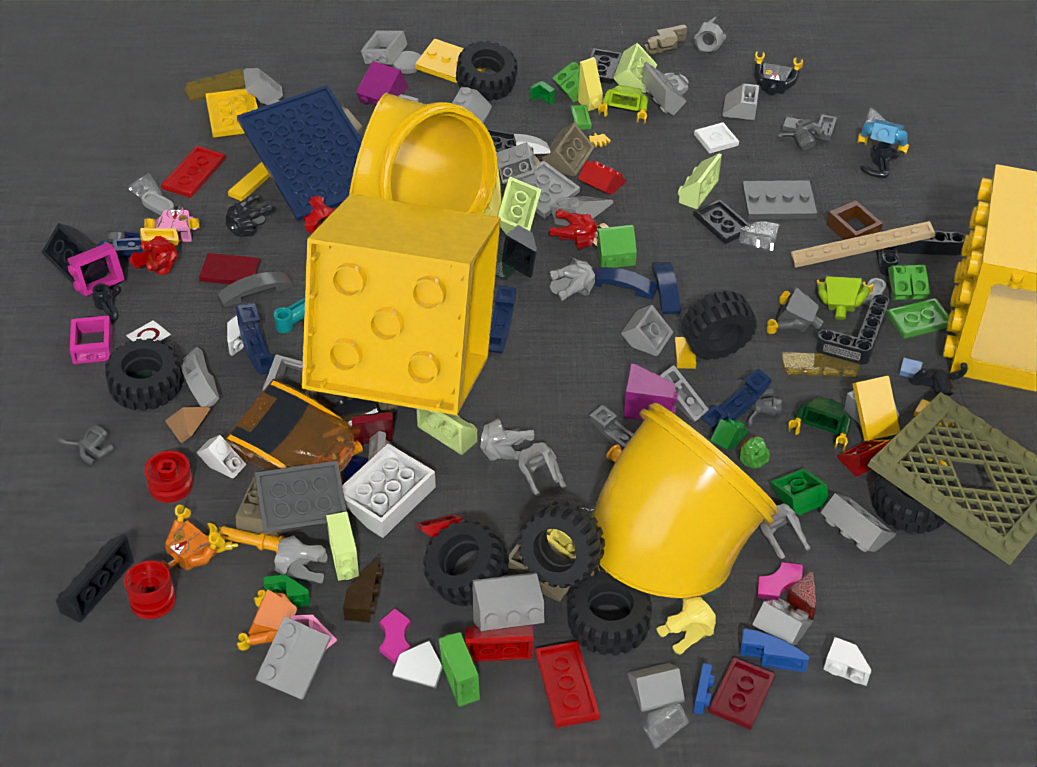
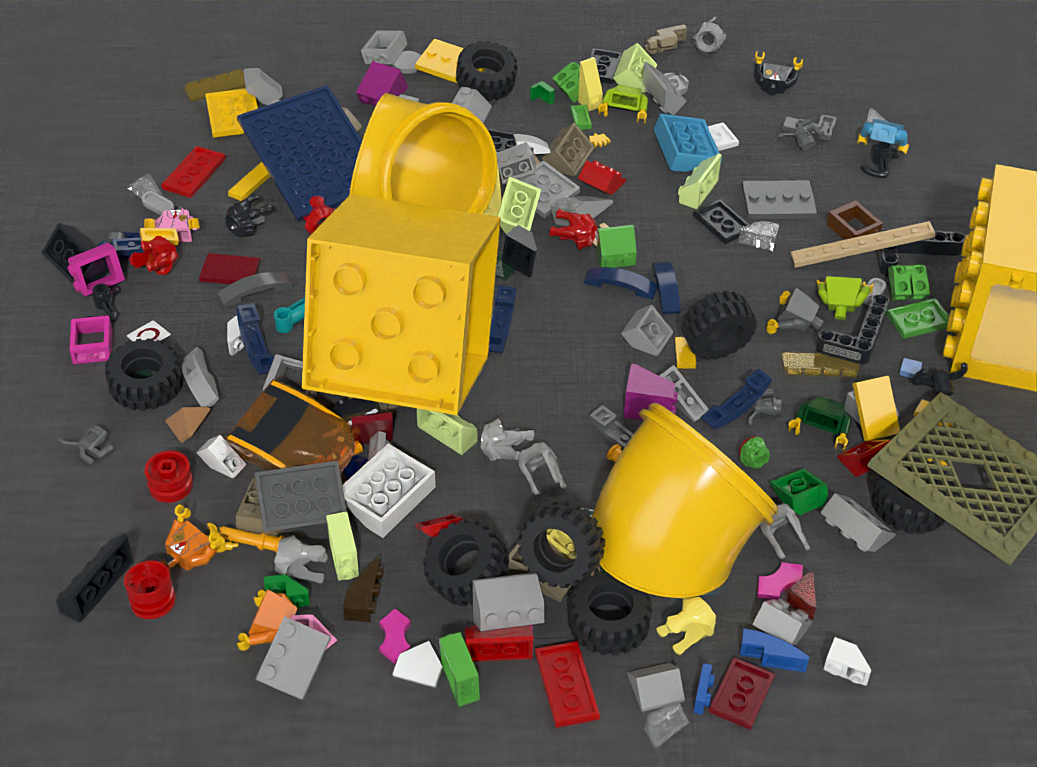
light grey piece [549,258,595,301] -> none
green slope [710,418,749,450] -> none
light grey slope [723,84,759,120] -> none
none -> dark azure slope [653,114,722,172]

